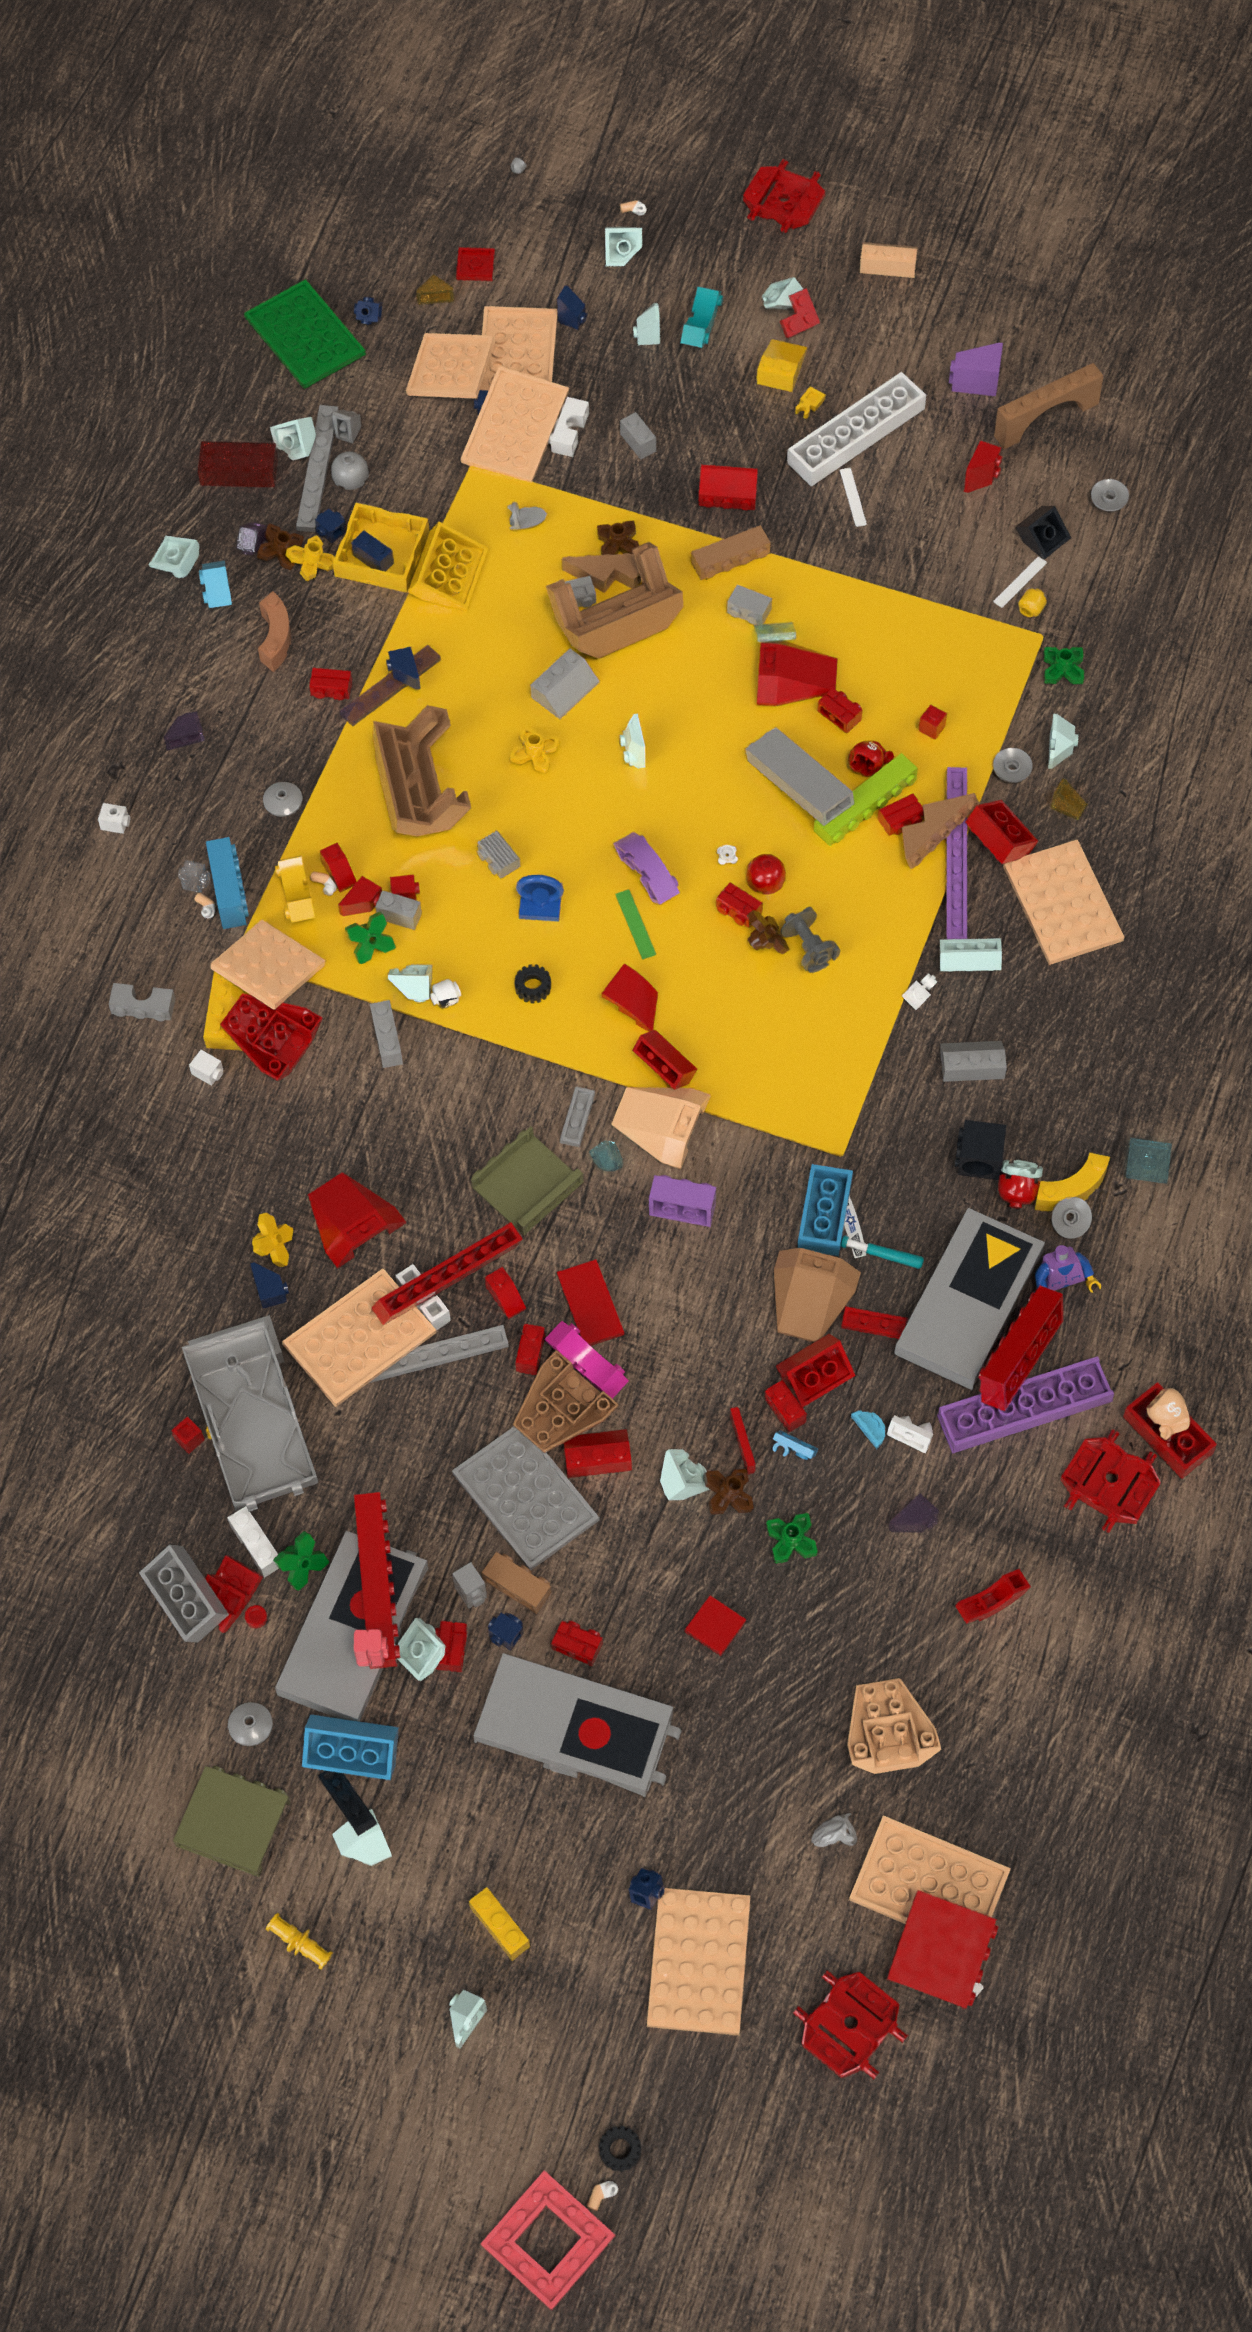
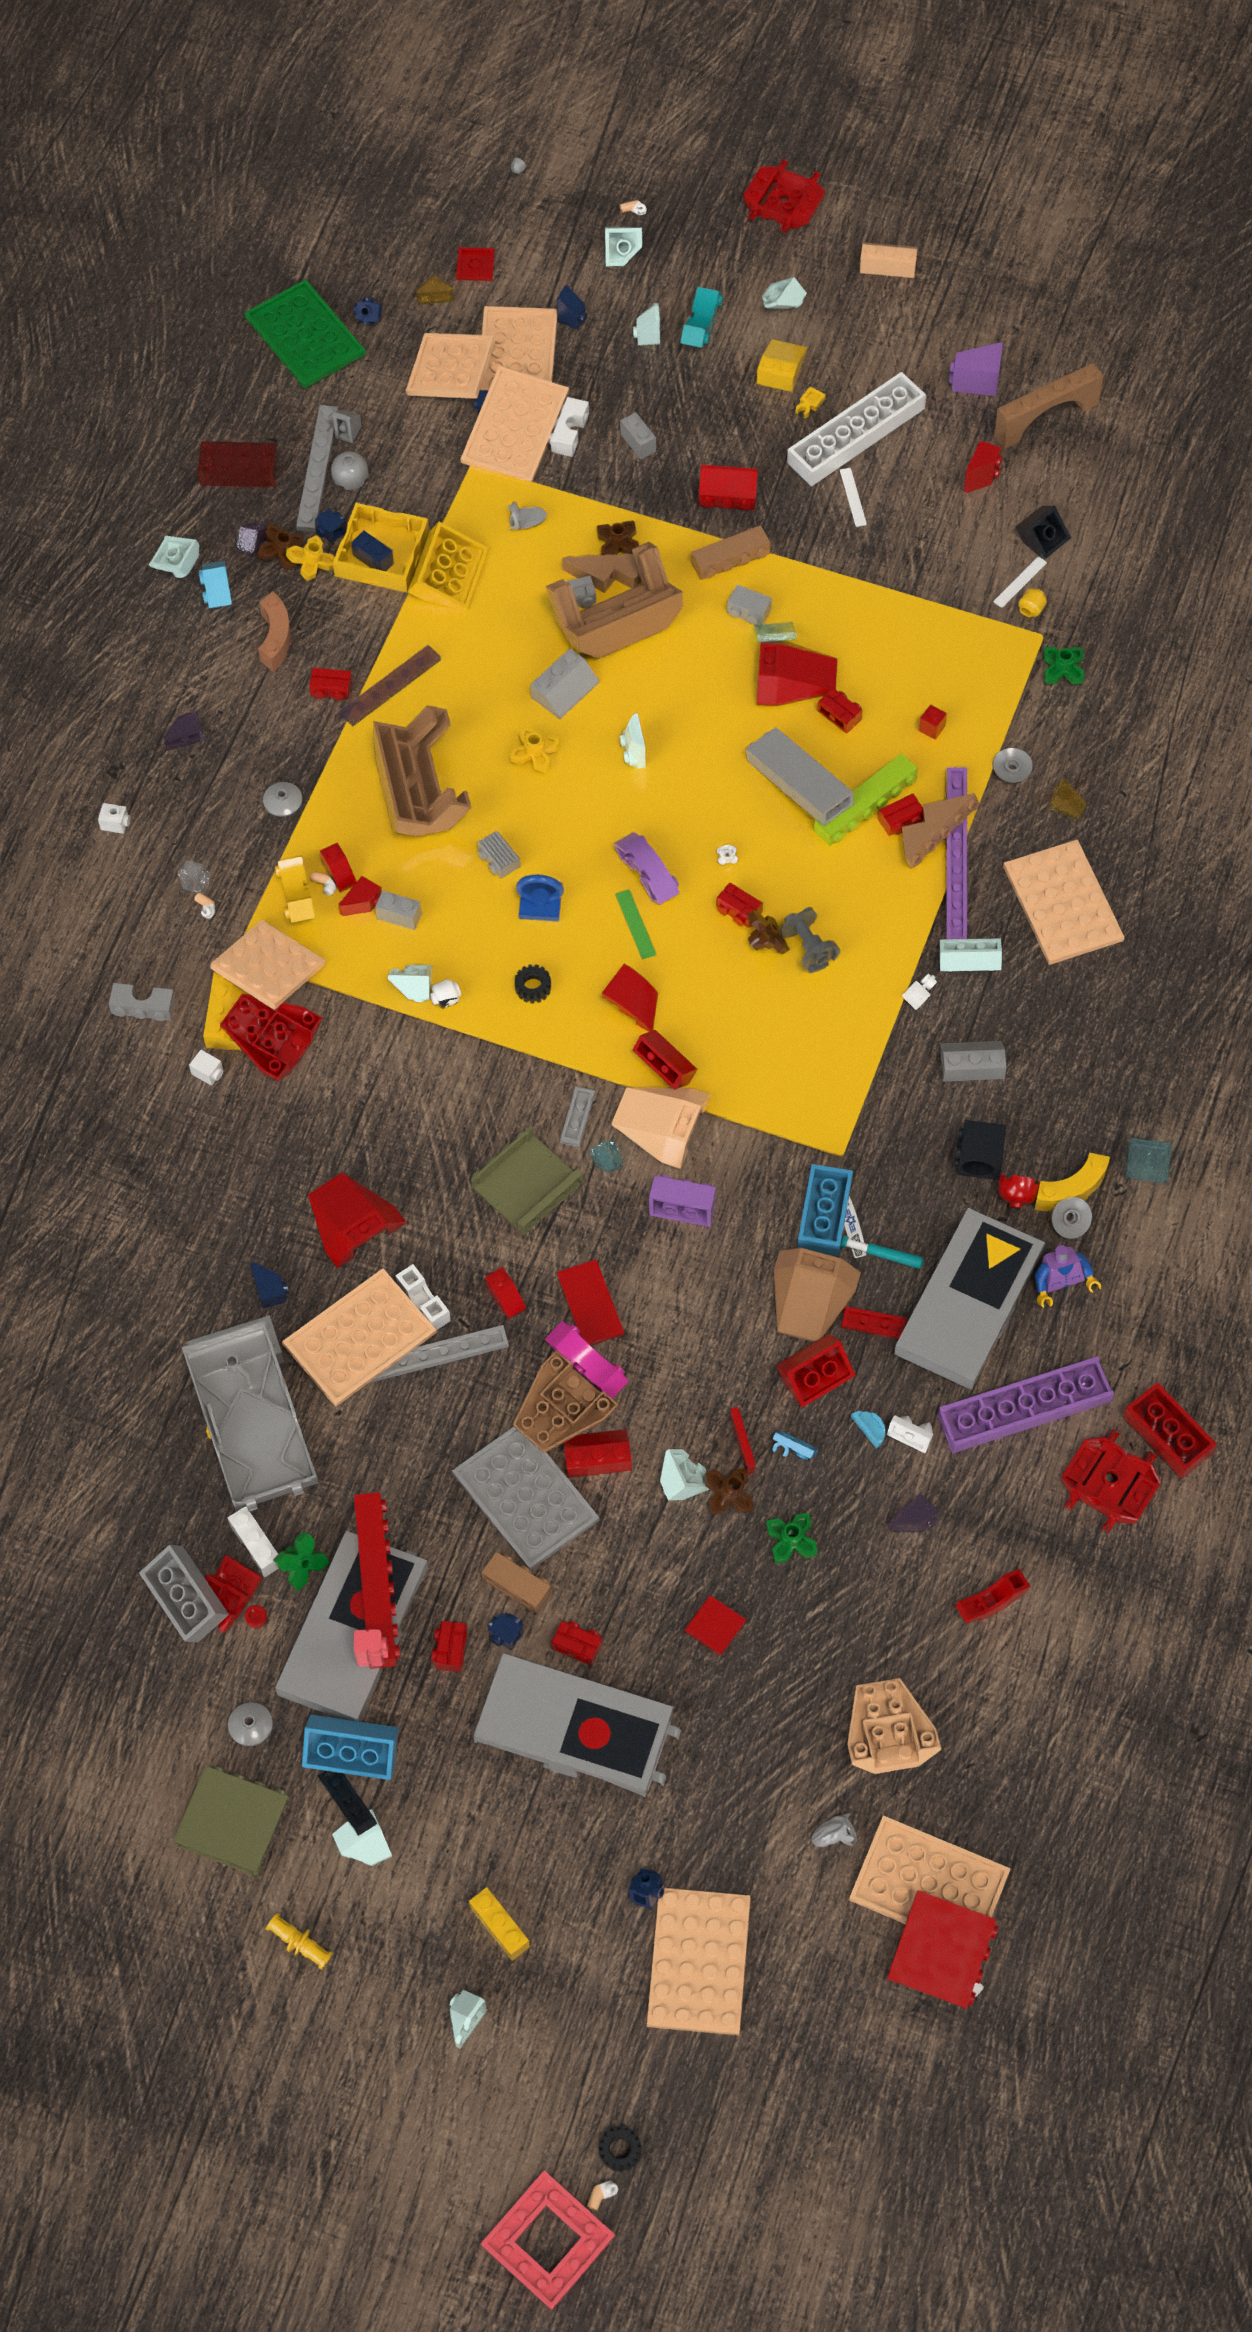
red panel [171,1416,205,1454] -> none
dark azure brick [206,837,249,929] -> none
yellow plant [252,1213,293,1267] -> none
light aqua slope [270,417,316,460] -> none
green plant [345,912,396,964] -> none
light grey brick [370,1000,403,1068] -> none
red brick [372,1222,523,1326] -> none
dark blue slope [386,647,421,690] -> none
red brick [390,875,420,901] -> none
light aqua slope [397,1618,446,1681] -> none
light grey brick [452,1562,487,1609] -> none
red brick [515,1324,546,1375] -> none
red cylinder [746,854,786,895] -> none
red brick [764,1380,807,1433] -> none
red plate [780,288,820,338] -> none
red piece [793,1970,908,2080] -> none
red piece [849,741,894,776] -> none
red brick [965,800,1038,864] -> none
red brick [979,1285,1064,1411] -> none
light aqua tile [1001,1160,1043,1178] -> none
light aqua slope [1048,714,1078,769] -> none
light grey dish [1091,479,1129,511] -> none
light nougat piece [1147,1388,1190,1440] -> none

